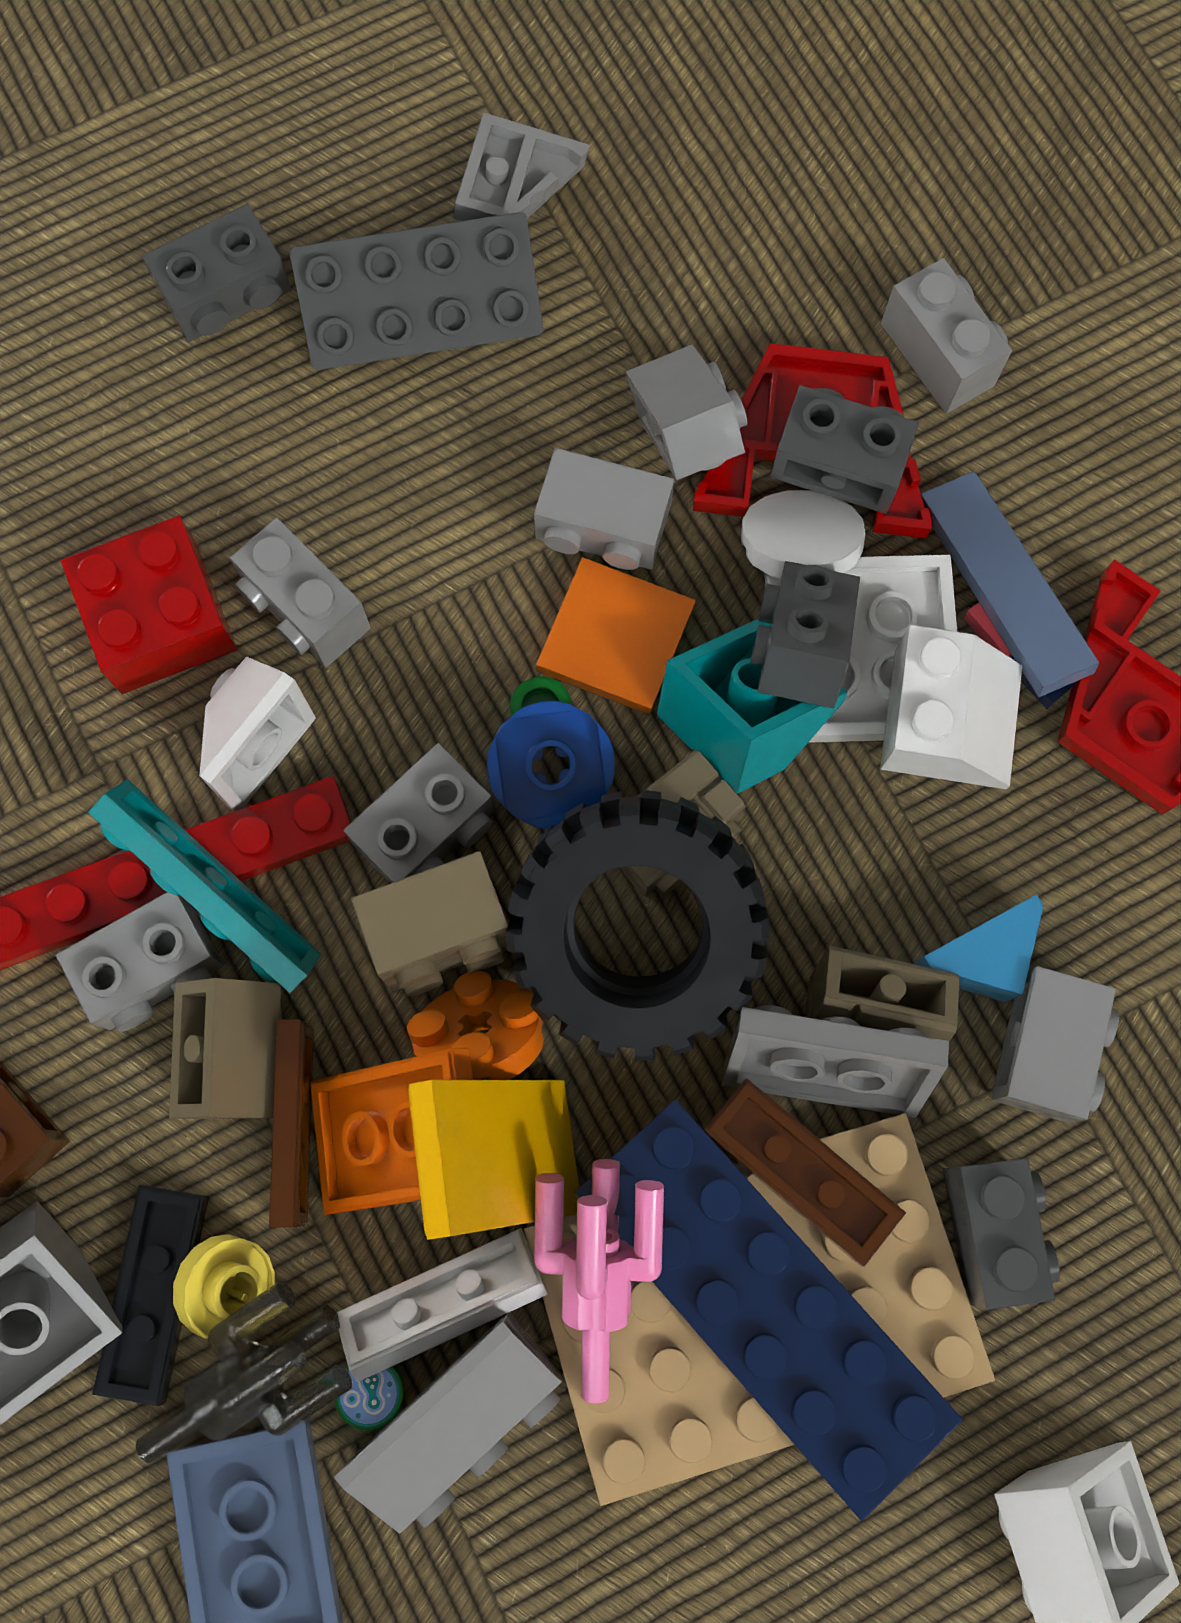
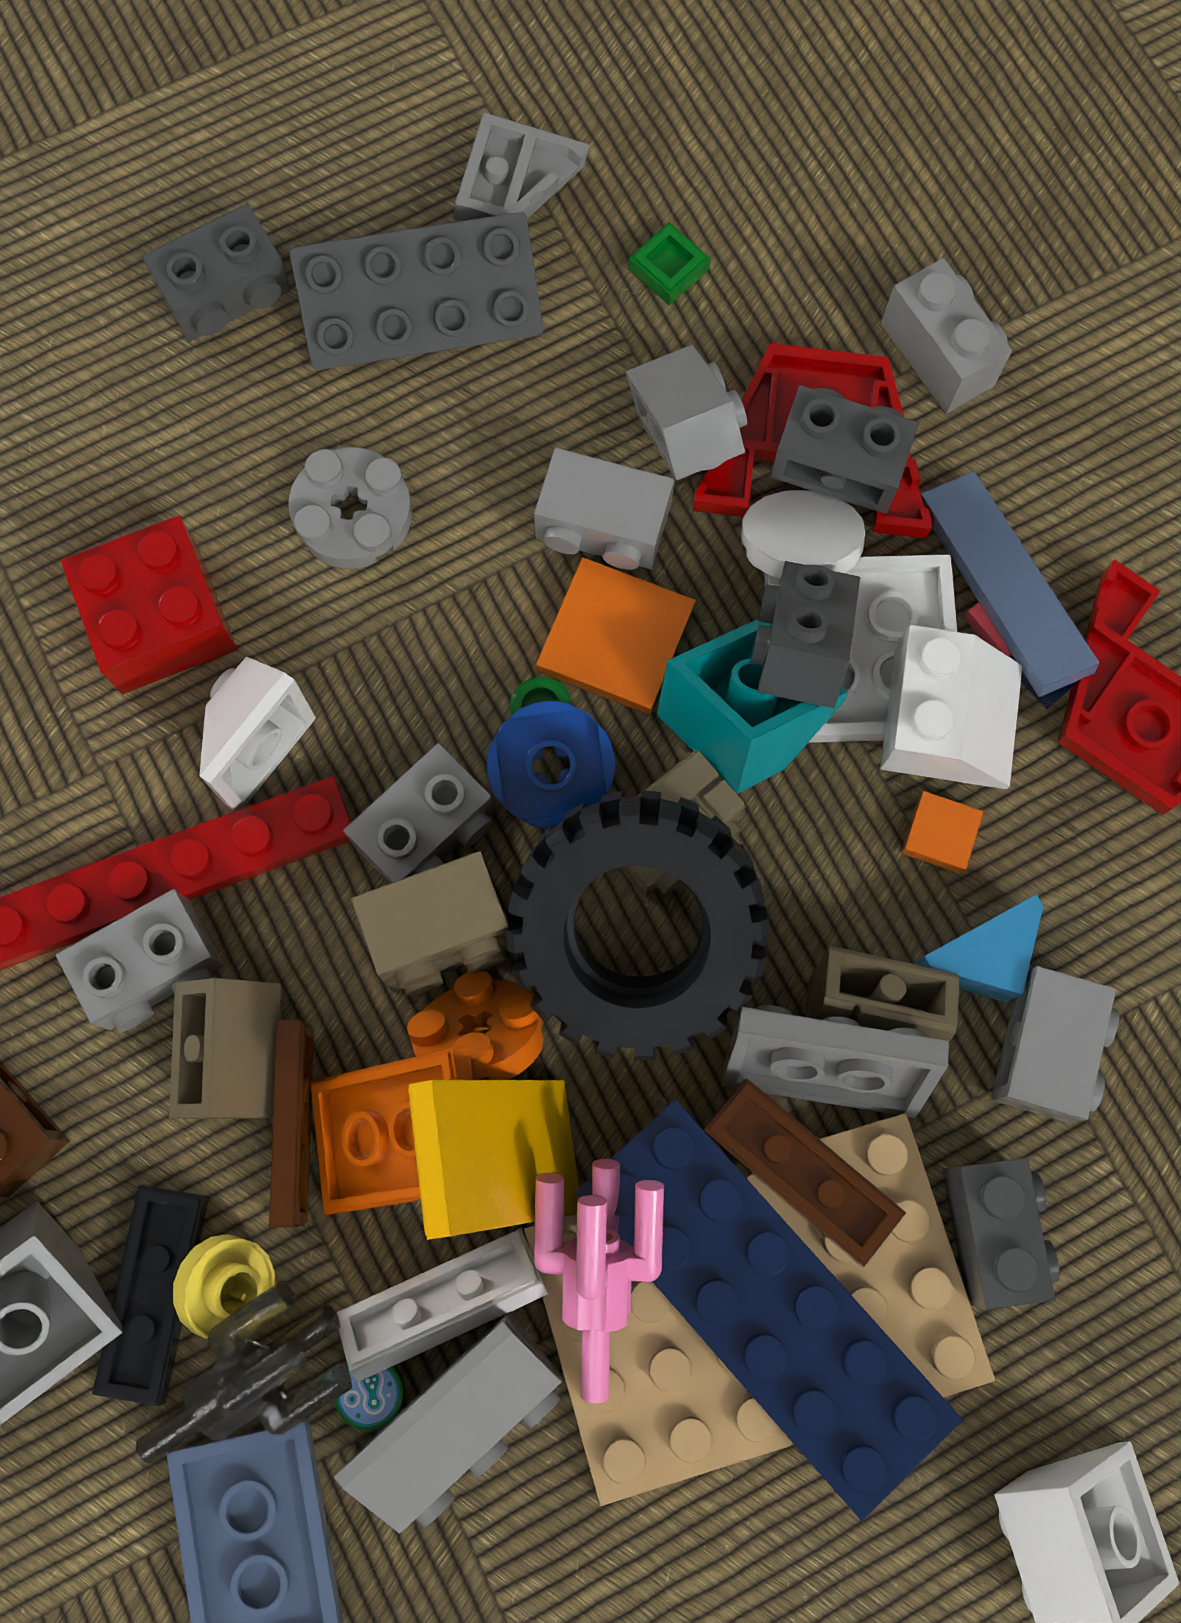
teal plate [88,779,322,993] -> none
light grey brick [230,517,371,668] -> none
none -> light grey plate [289,447,412,569]
none -> green tile [628,222,711,306]
none -> orange tile [901,791,984,874]

